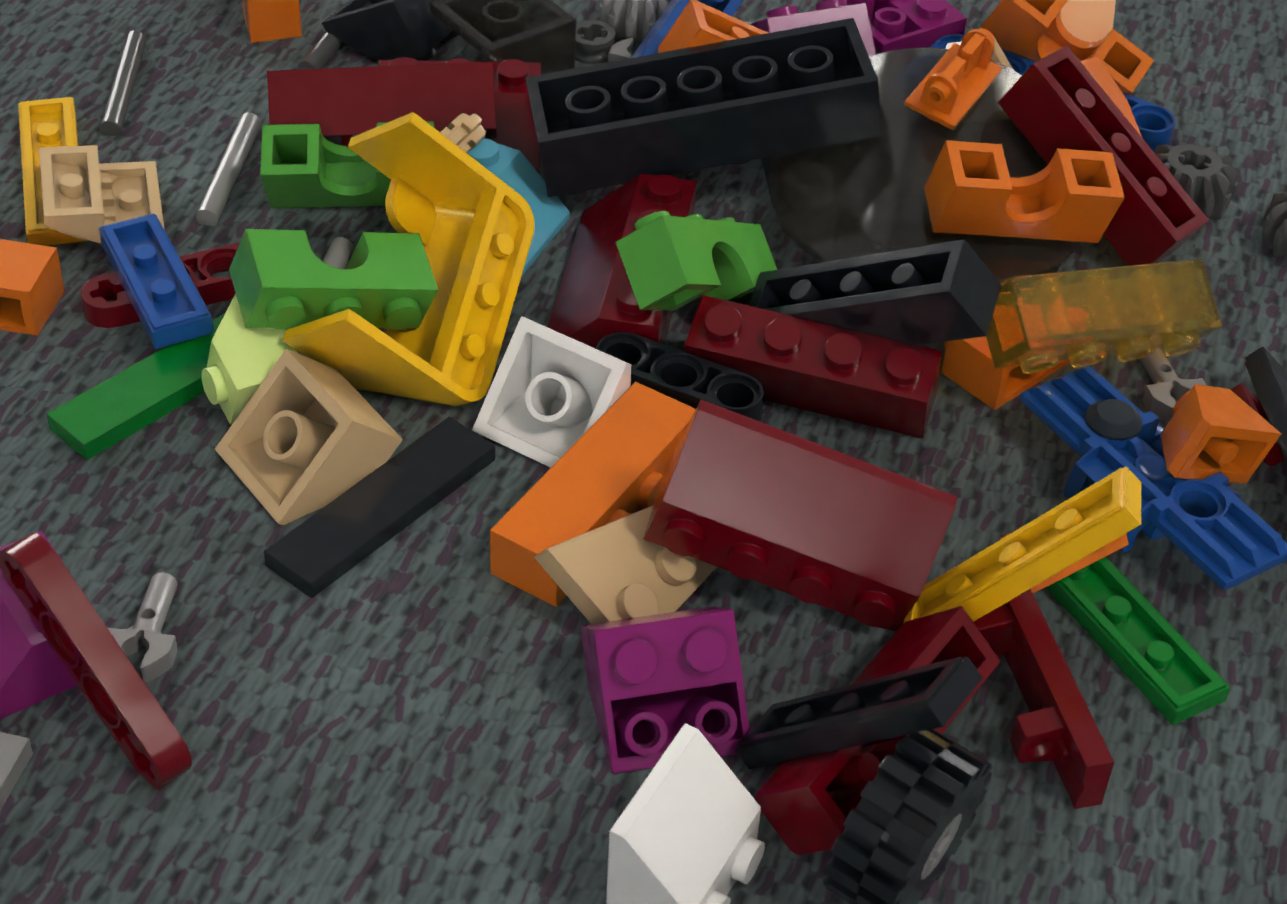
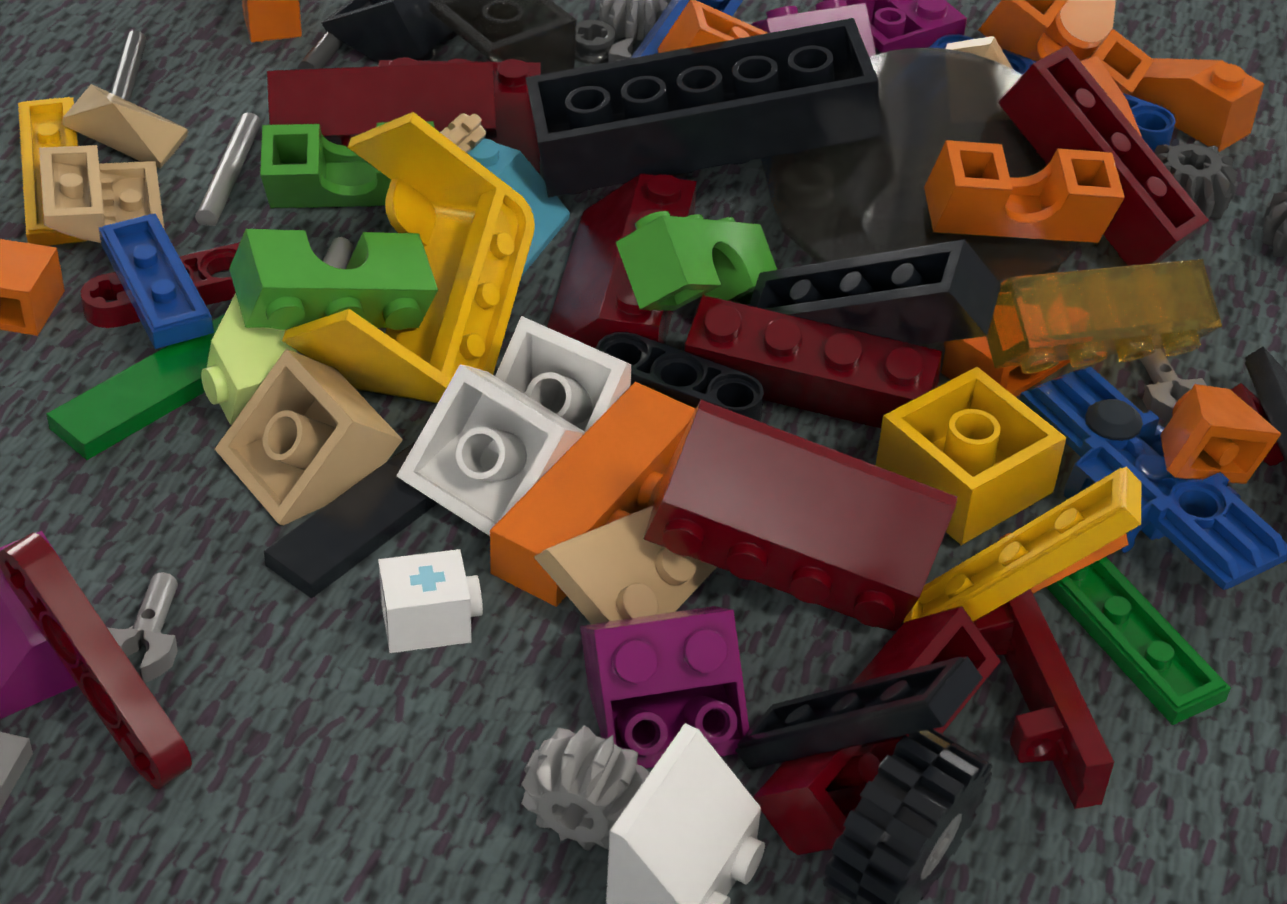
orange hinge [904,28,1003,130] -> none
none -> tan slope [63,84,188,168]
none -> white brick [378,549,483,653]
none -> white slope [397,364,585,536]
none -> light grey gear [522,726,650,851]
none -> yellow brick [875,367,1067,545]
none -> orange slope [1131,58,1264,152]

